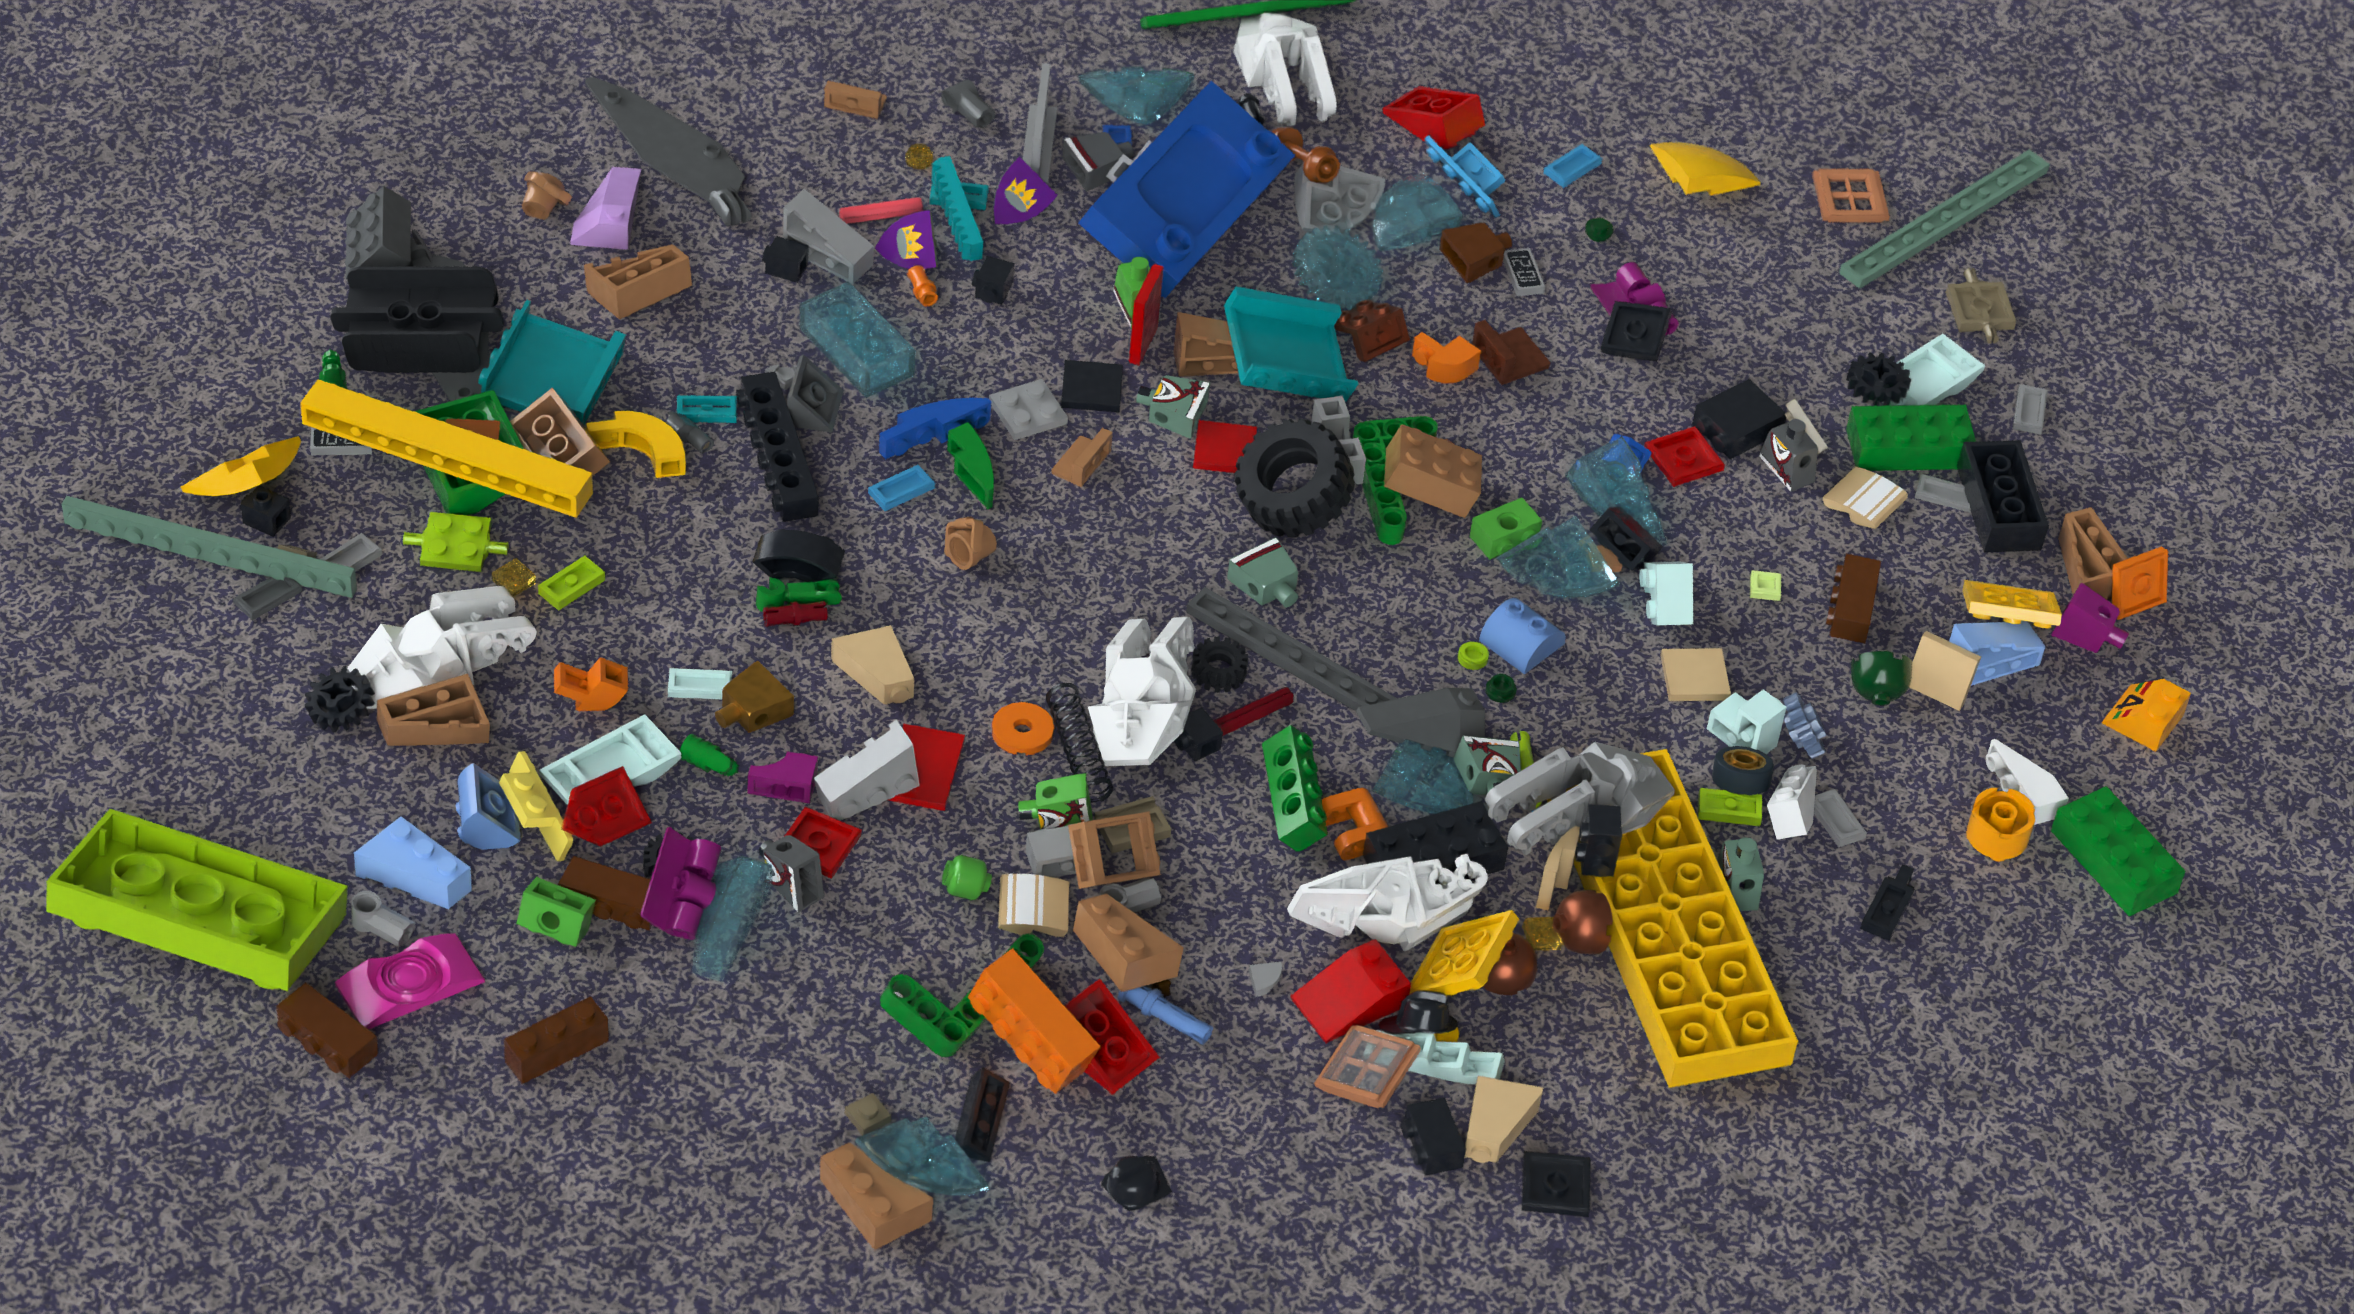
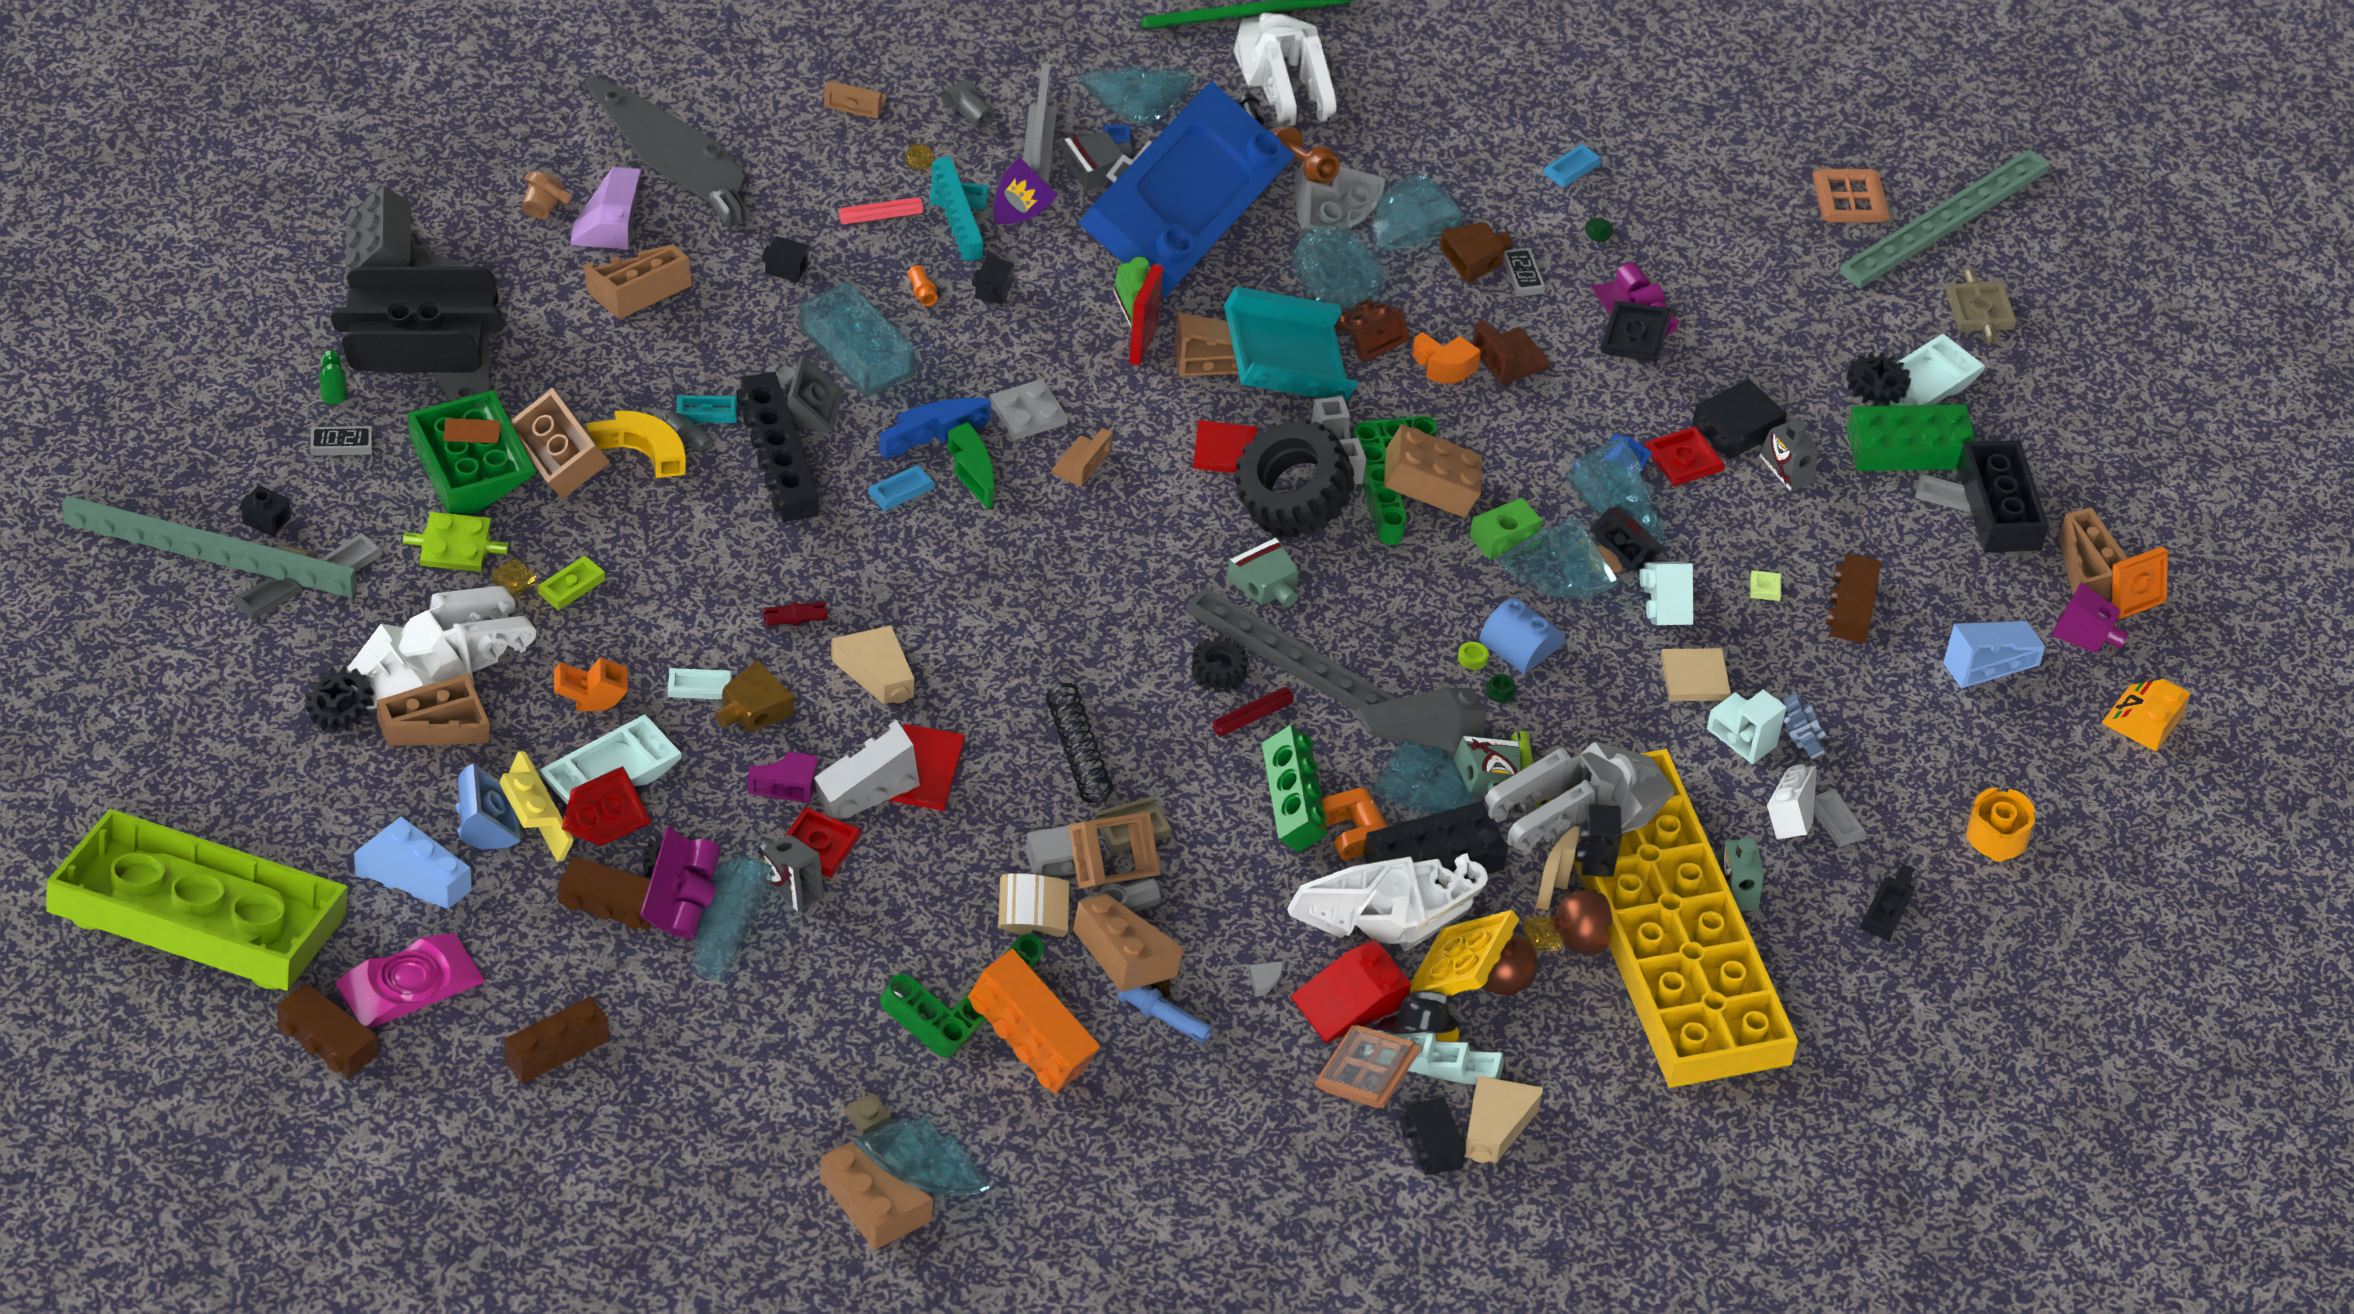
yellow brick [181,436,301,496] -> none
yellow brick [300,379,593,518] -> none
light grey piece [352,891,415,947] -> none
teal panel [478,300,626,425] -> none
bright green brick [516,877,596,947] -> none
green hinge [680,734,739,777] -> none
black brick [753,529,845,582] -> none
green piece [756,577,842,612] -> none
light grey wedge [783,189,874,284] -> none
dark purple shield [875,210,938,269] -> none
bright green head [942,855,992,900] -> none
medium nougat piece [944,517,997,570] -> none
black slope [951,1067,1010,1162] -> none
orange tile [992,702,1054,755] -> none
bright green torso [1019,773,1093,830] -> none
black tile [1061,360,1123,413] -> none
red slope [1064,978,1159,1095] -> none
white connector [1088,617,1196,766] -> none
black piece [1101,1156,1172,1211] -> none
sand green torso [1136,375,1210,439] -> none
black brick [1174,707,1223,762] -> none
red slope [1382,86,1485,149] -> none
dark azure bracket [1424,135,1505,218] -> none
black tile [1521,1151,1591,1217] -> none
yellow brick [1650,142,1761,196] -> none
lime plate [1698,788,1762,826] -> none
black wheel [1712,746,1774,795] -> none
plate [1784,398,1828,455] -> none
tan slope [1823,466,1908,529] -> none
dark green cylinder [1851,651,1912,706] -> none
tan tile [1910,631,1981,711] -> none
yellow plate [1963,580,2062,628] -> none
white slope [1986,739,2069,825] -> none
light grey tile [2012,384,2048,435] -> none
green brick [2051,786,2185,917] -> none

